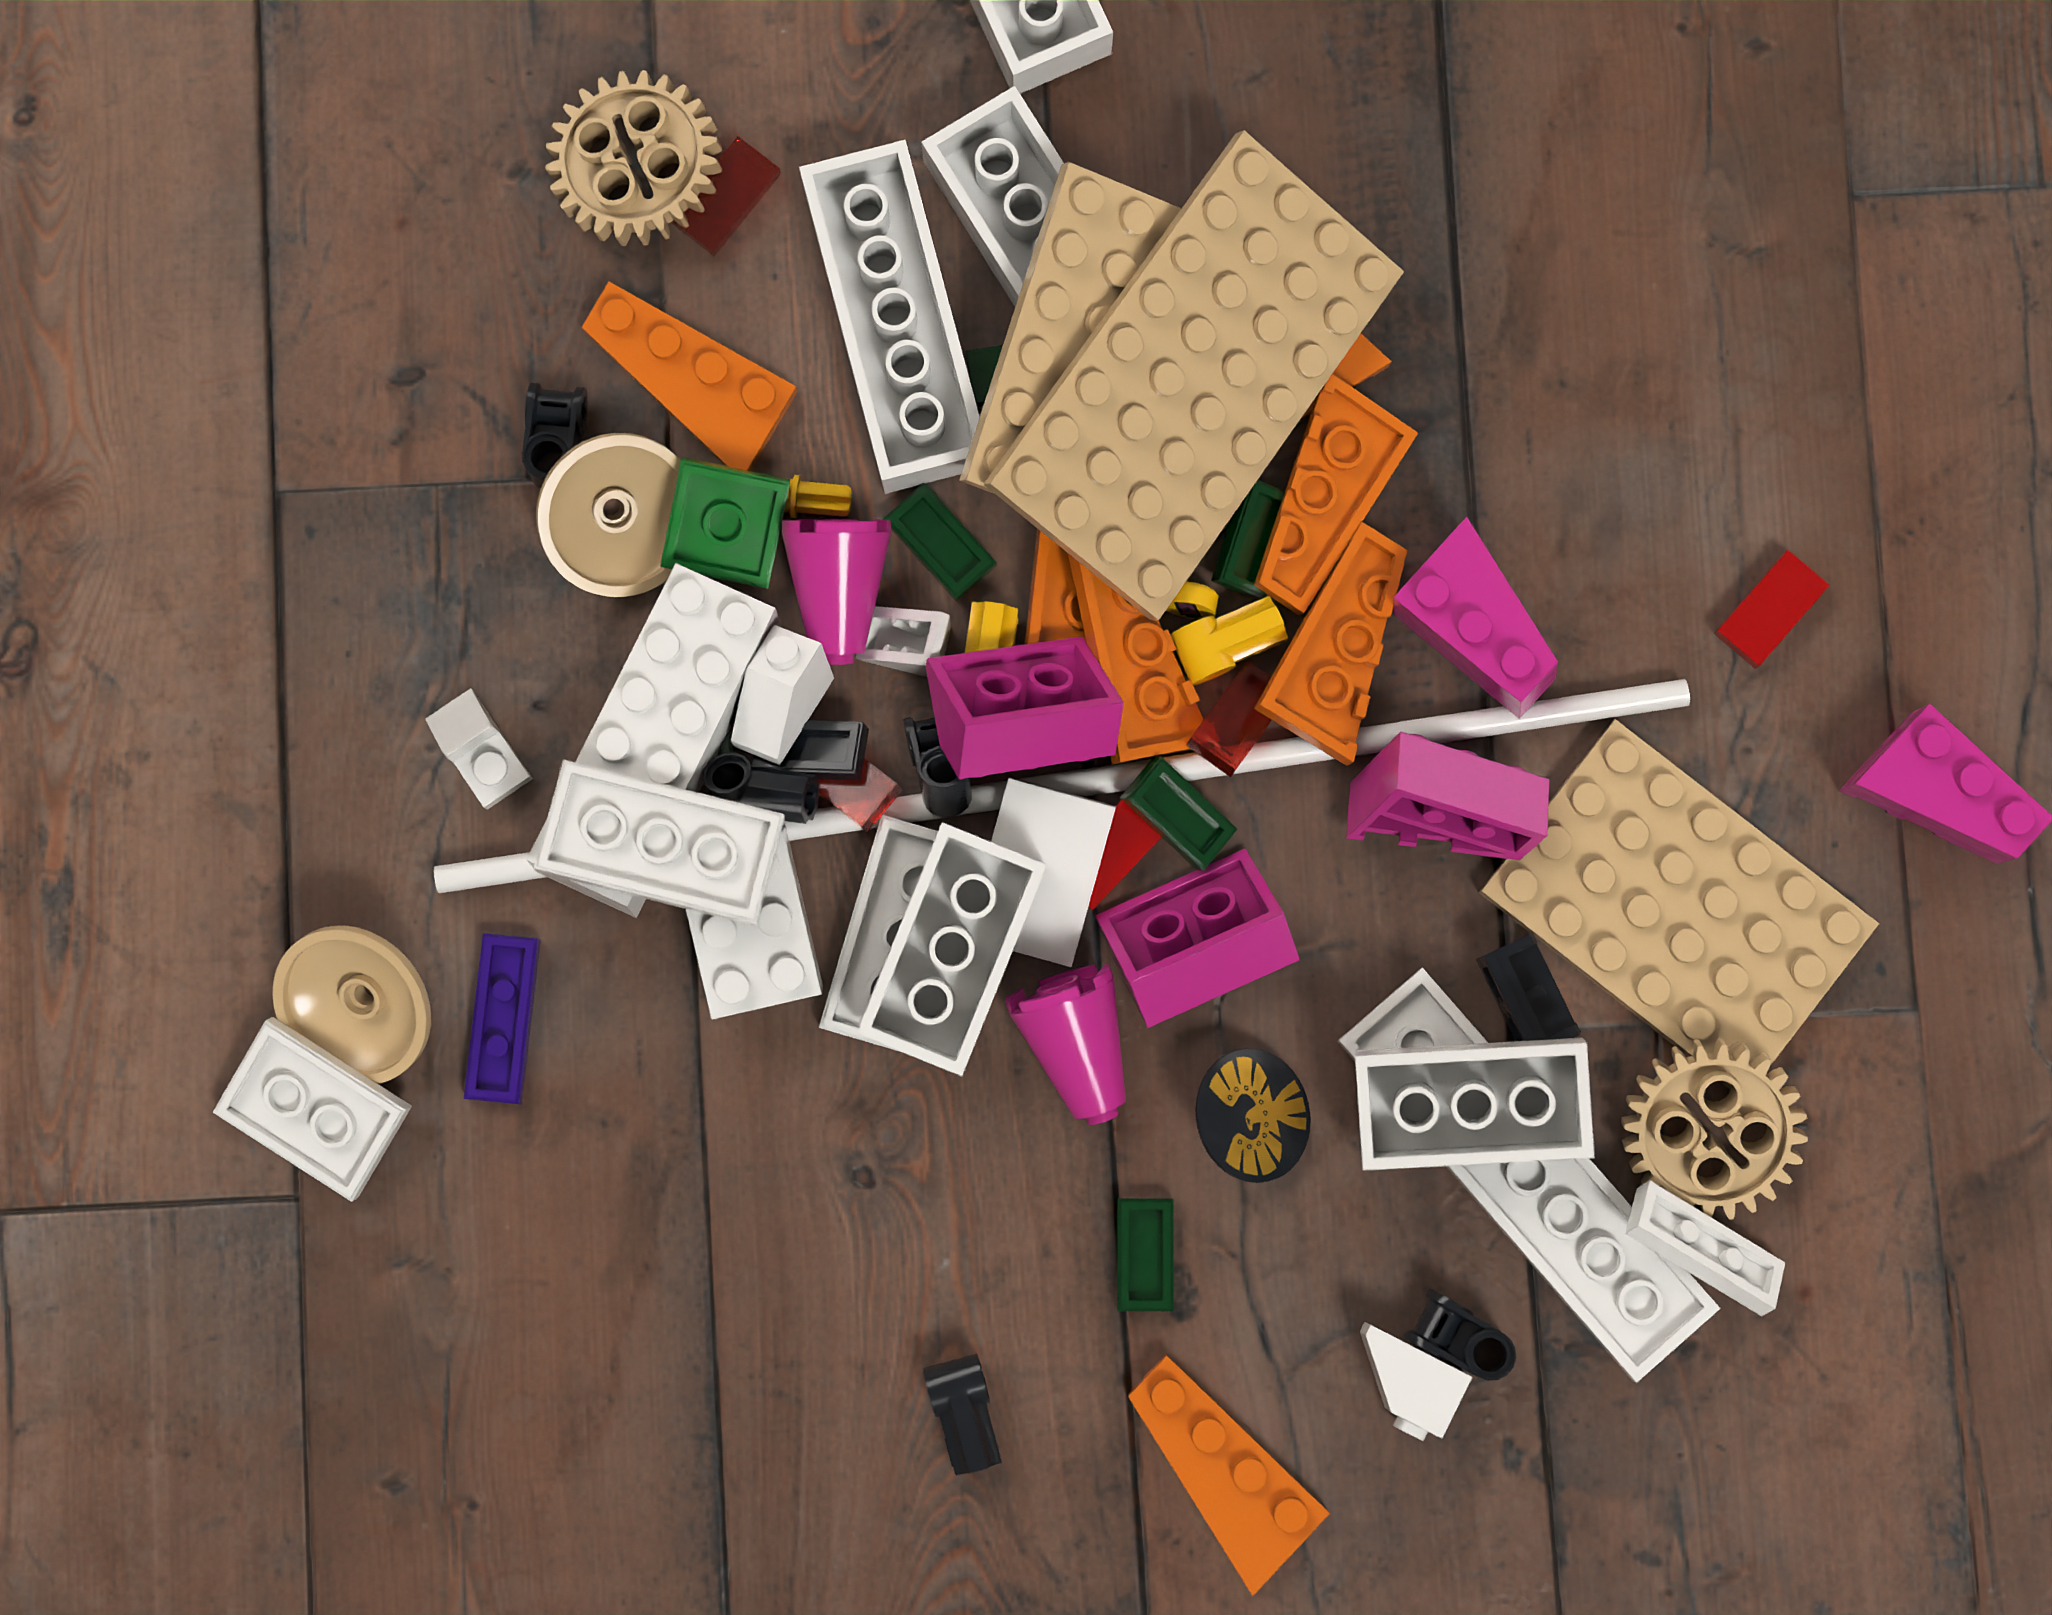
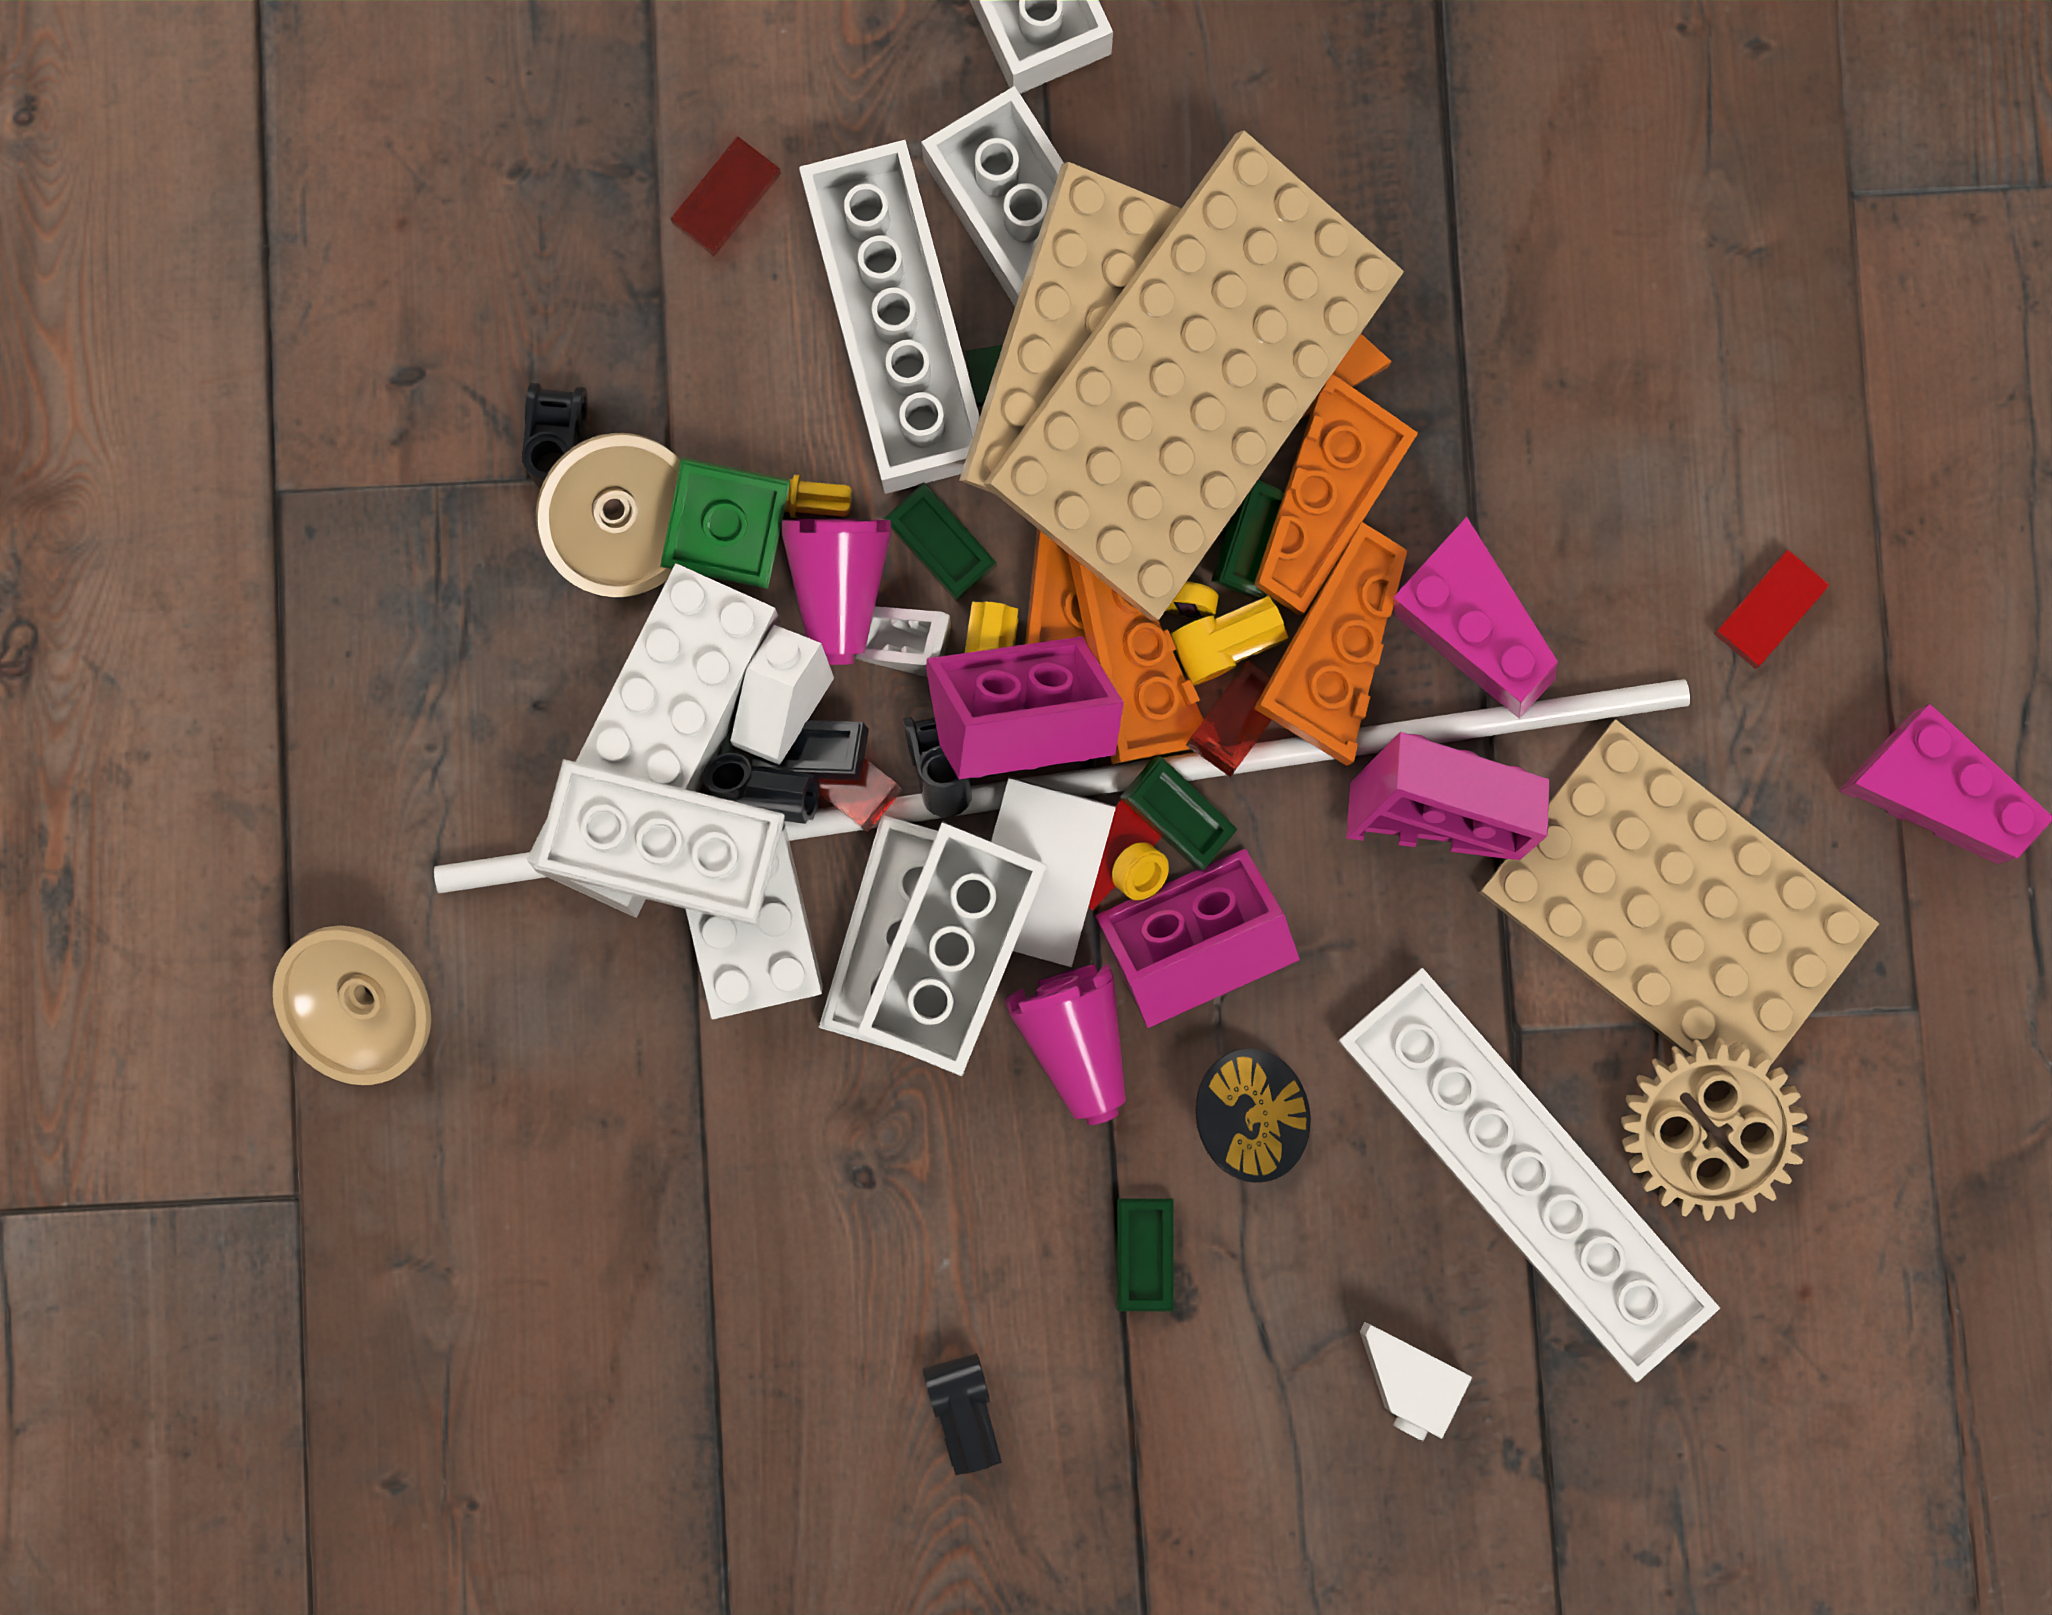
white tile [213,1017,412,1202] -> none
white slope [425,688,533,810] -> none
dark purple tile [464,933,541,1105] -> none
tan gear [545,70,722,246] -> none
orange wing [581,282,798,471] -> none
orange wing [1127,1354,1330,1596] -> none
white brick [1355,1038,1594,1170] -> none
black piece [1403,1288,1516,1381] -> none
black hinge [1476,933,1581,1041] -> none
white plate [1625,1180,1785,1316] -> none
none -> yellow tile [1112,842,1169,900]

